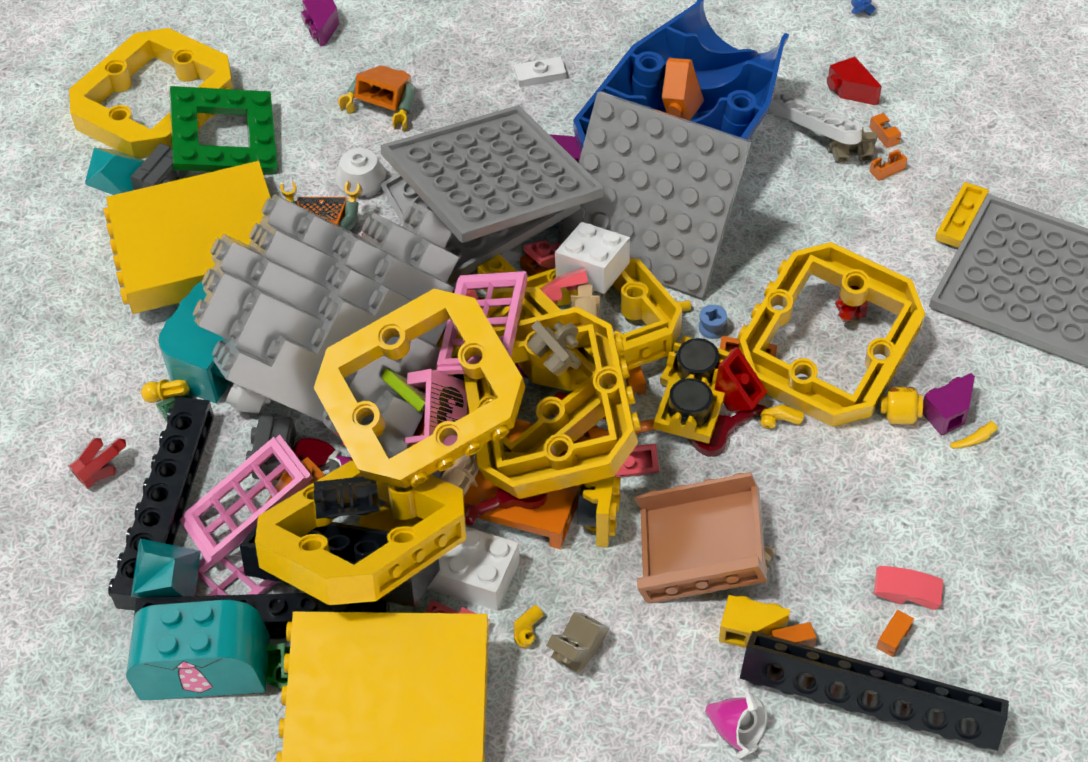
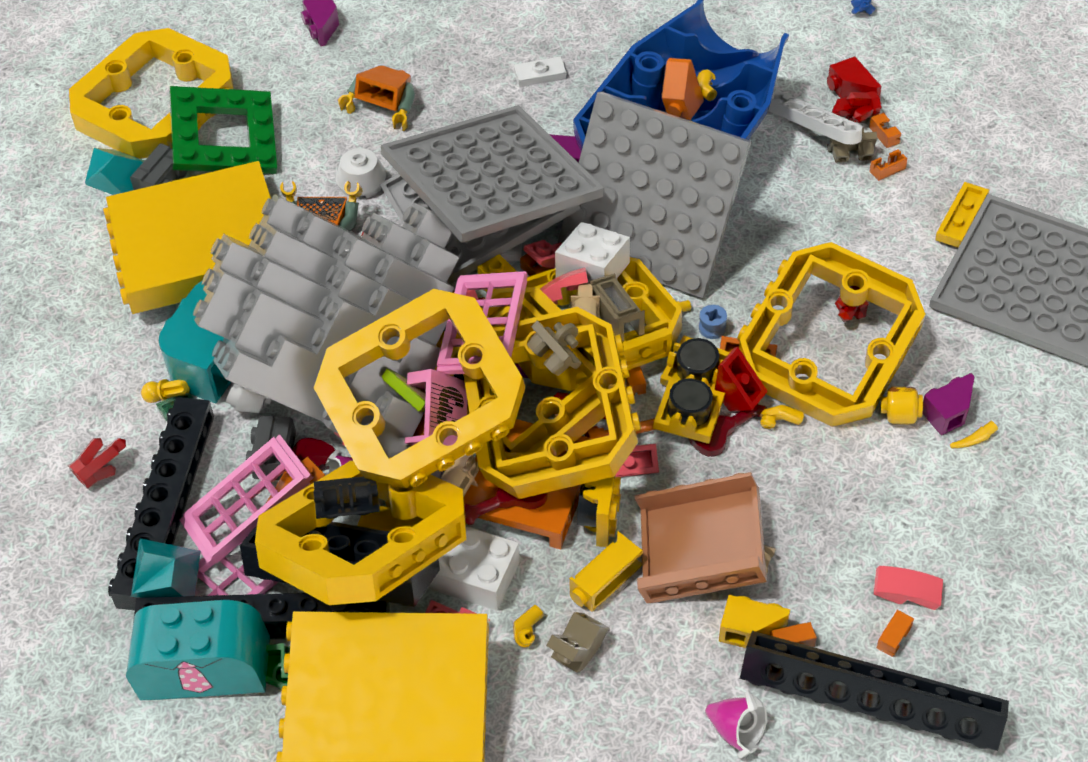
none -> yellow window [569,530,643,612]
none -> dark tan window [589,273,645,341]
none -> yellow arm [697,69,717,101]
none -> red rock [831,91,882,123]

